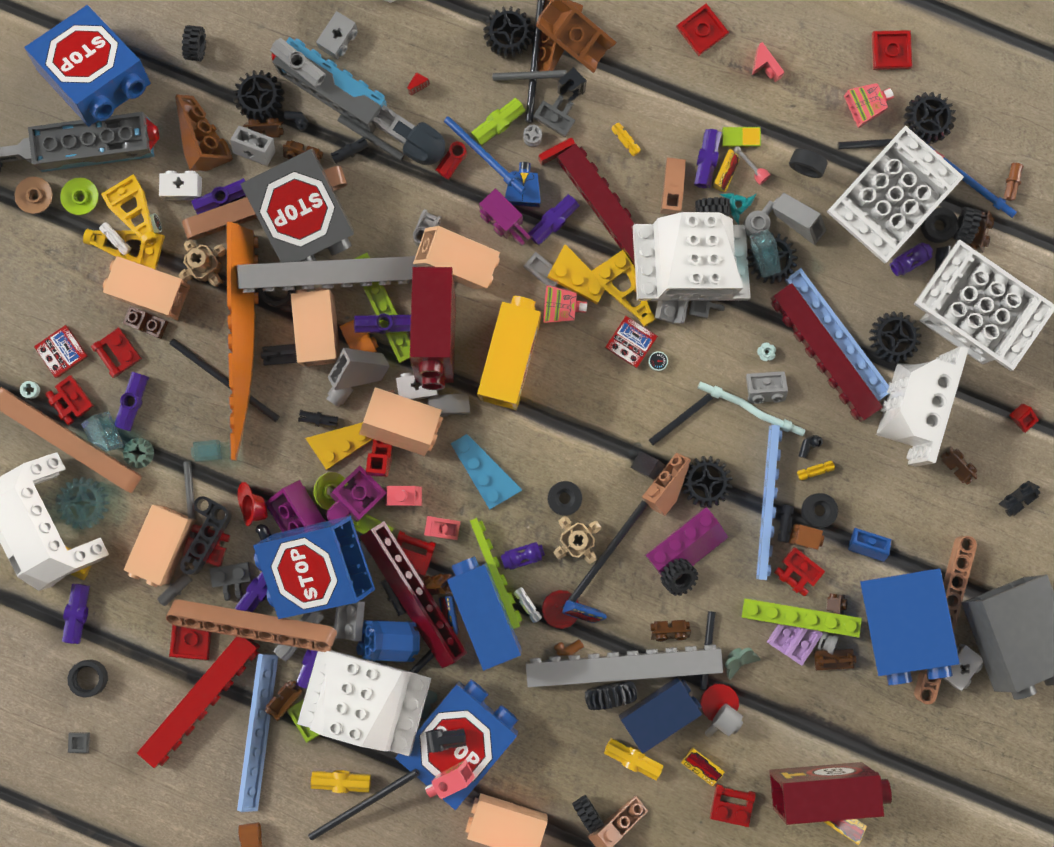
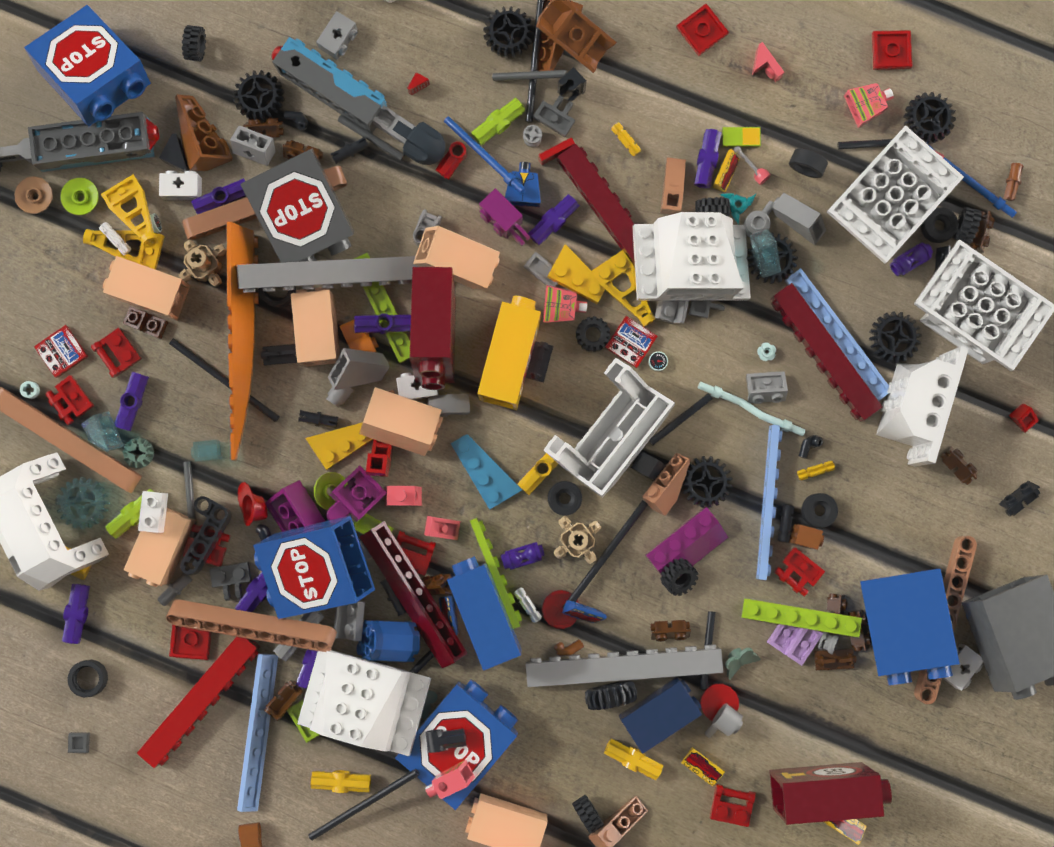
light grey piece [270,38,326,88] -> none
blue slope [848,528,892,561] -> none
none -> lime piece [105,489,154,539]
none -> white brick [138,491,168,533]
none -> black slope [159,133,190,173]
none -> yellow piece [517,453,558,495]
none -> black hinge [525,341,553,383]
none -> white wedge [544,358,675,498]
none -> black tyre [576,316,611,352]
none -> reddish brown hinge [848,610,872,651]

